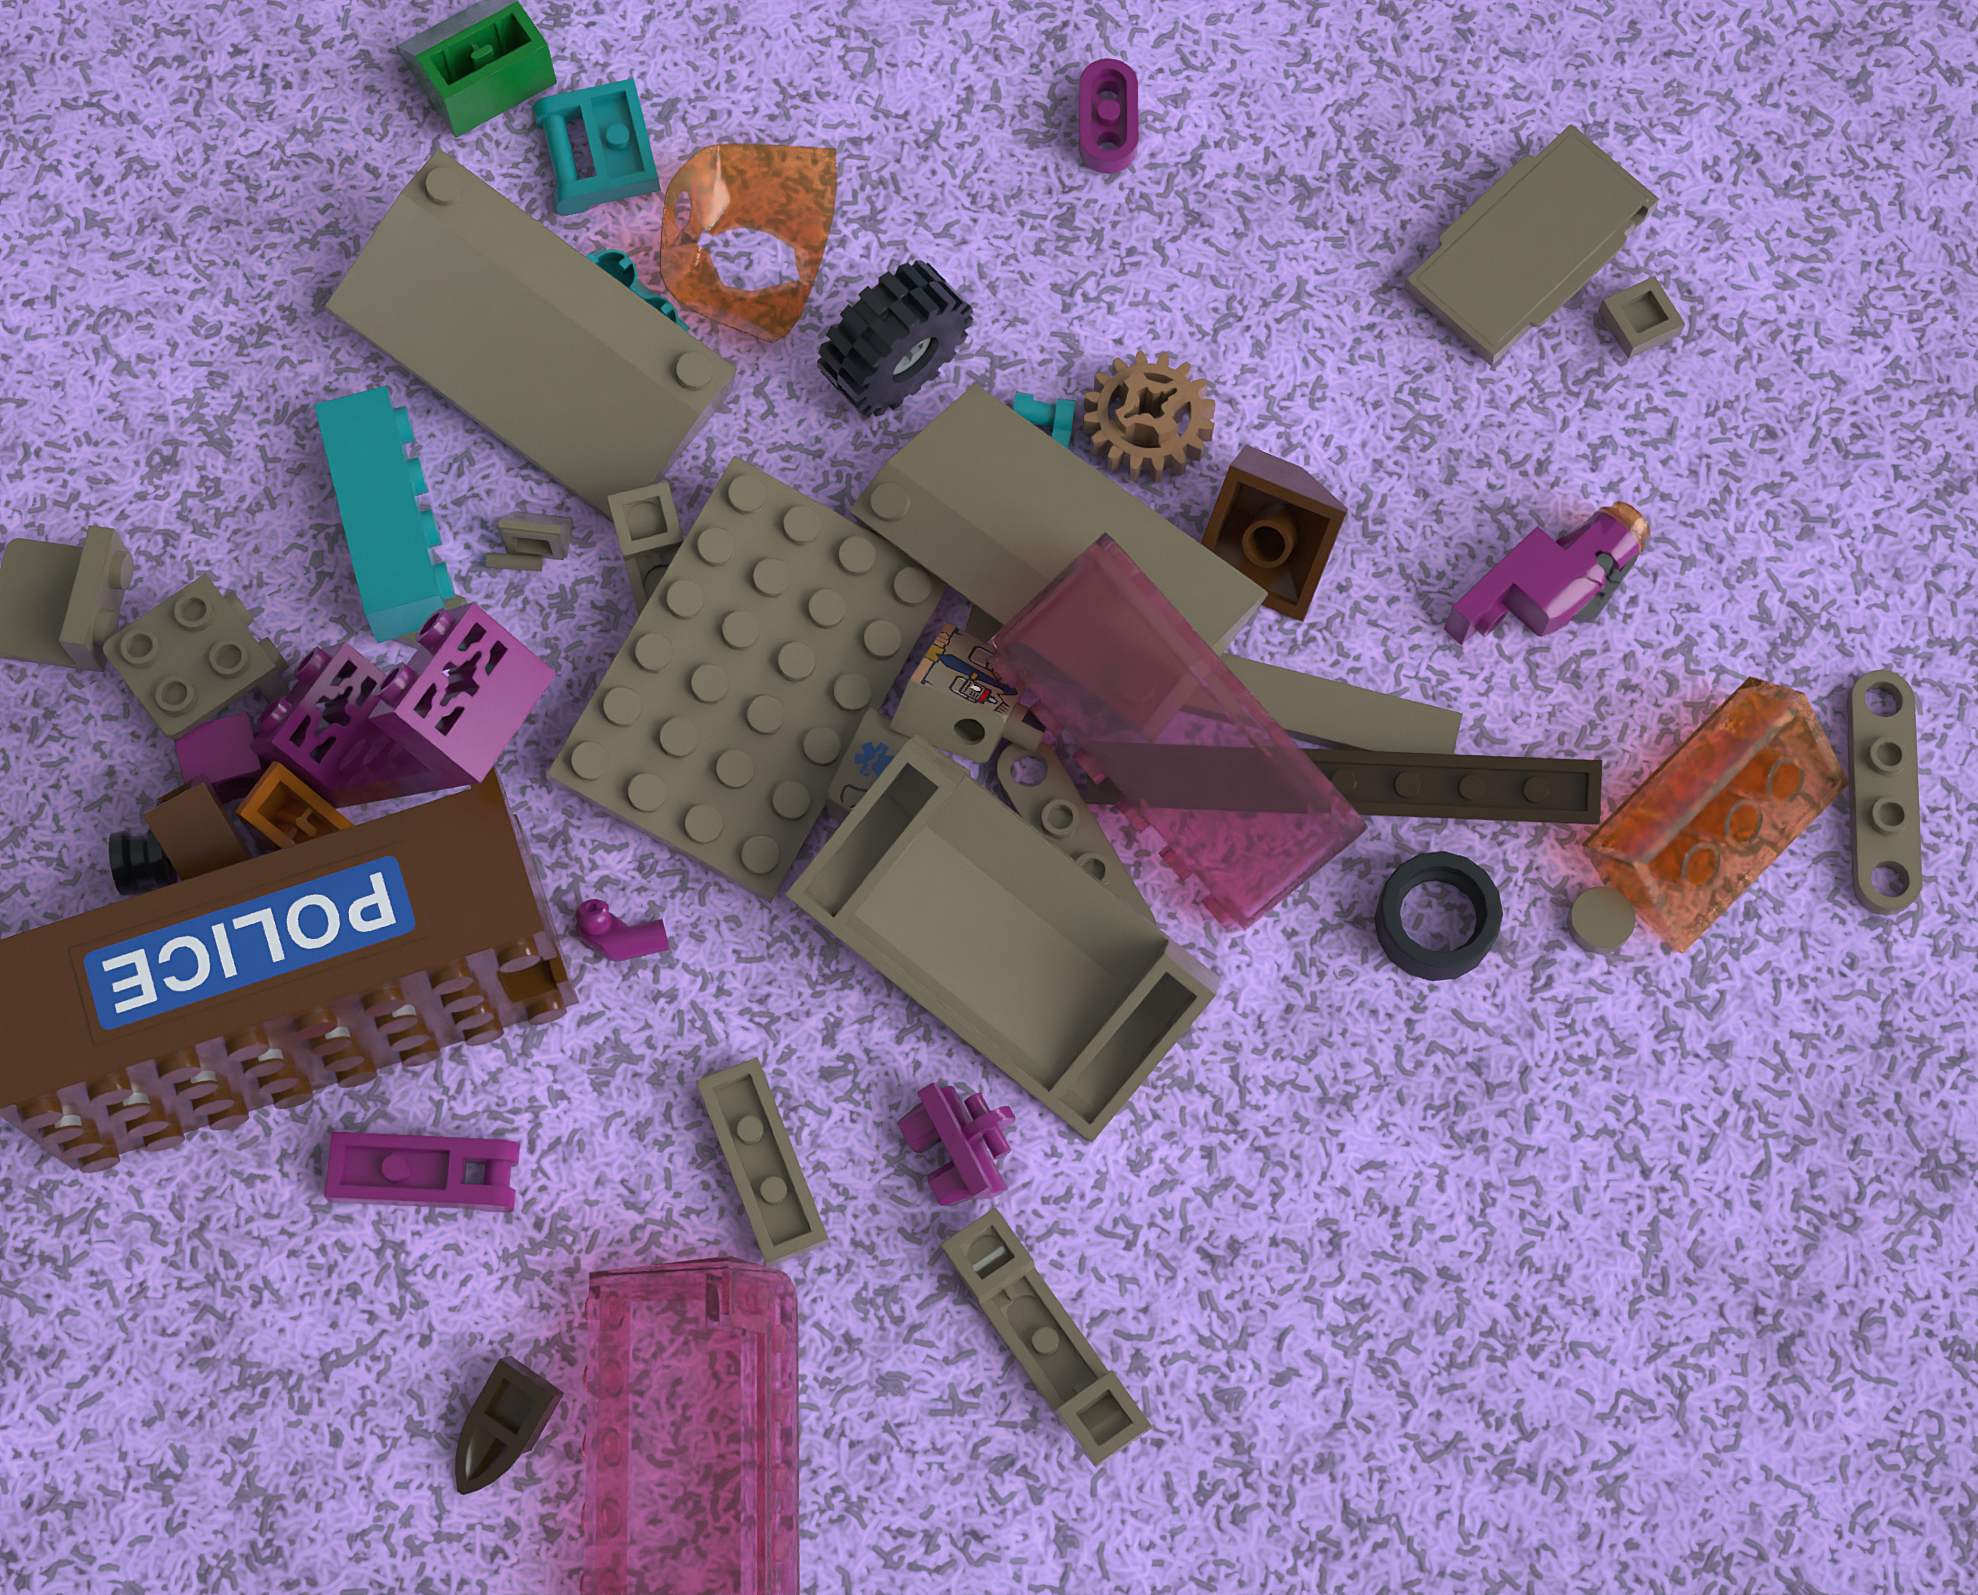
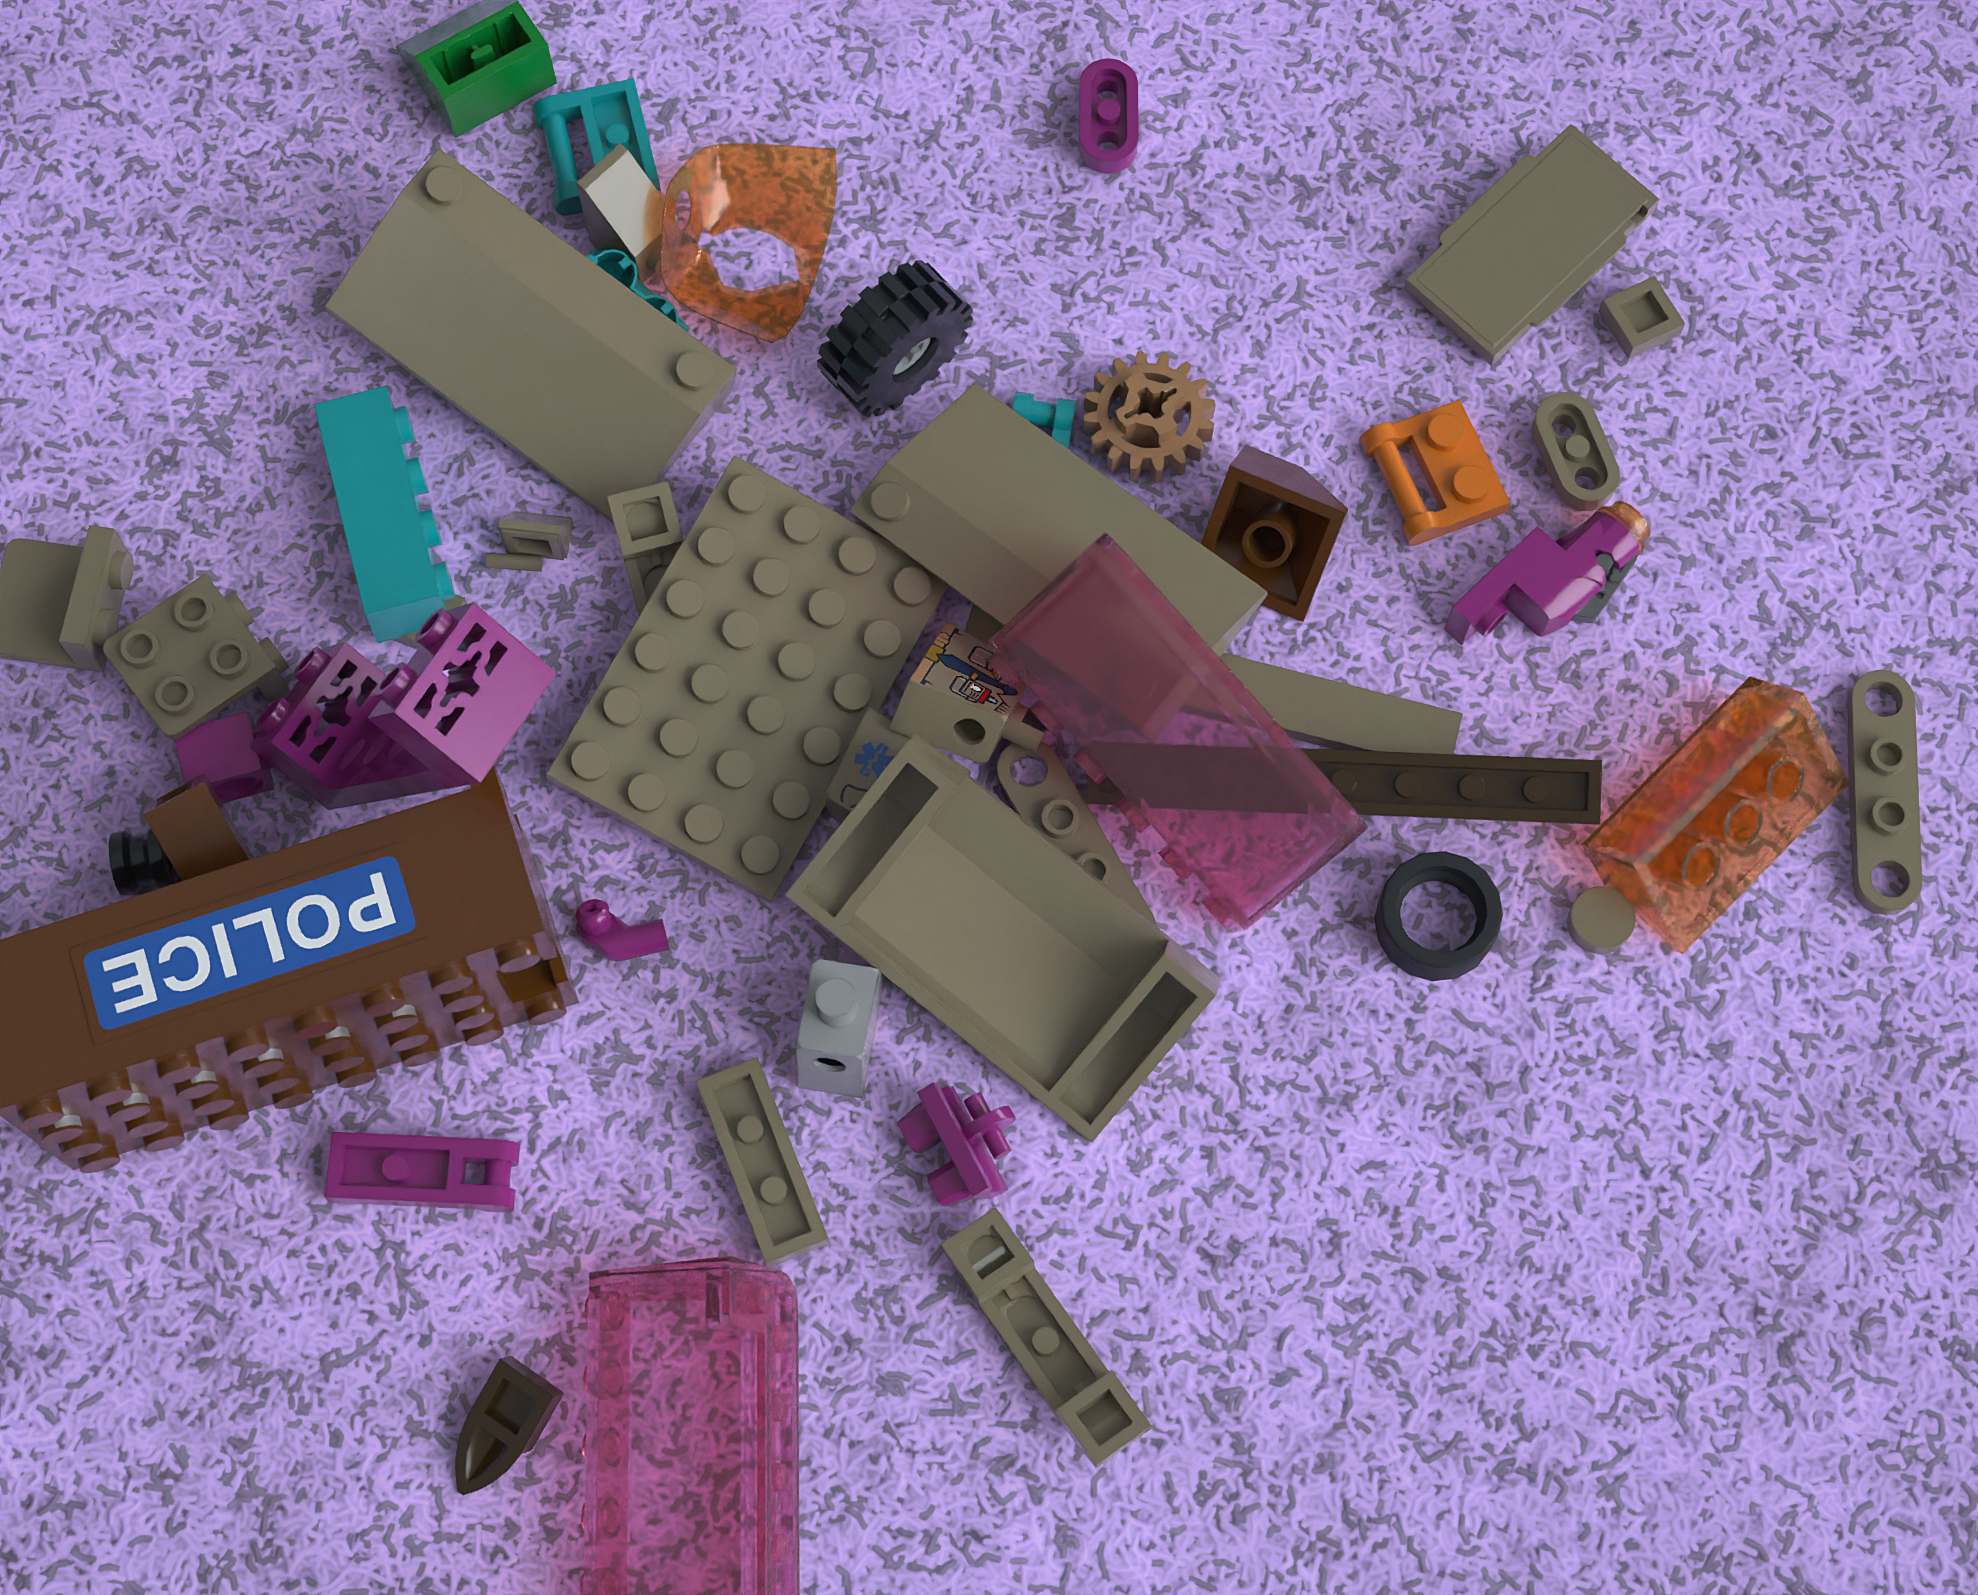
orange slope [234,761,355,852] -> none
none -> dark tan slope [576,143,683,283]
none -> light grey torso [796,959,885,1099]
none -> orange plate [1359,400,1511,546]
none -> dark tan plate [1532,392,1620,511]

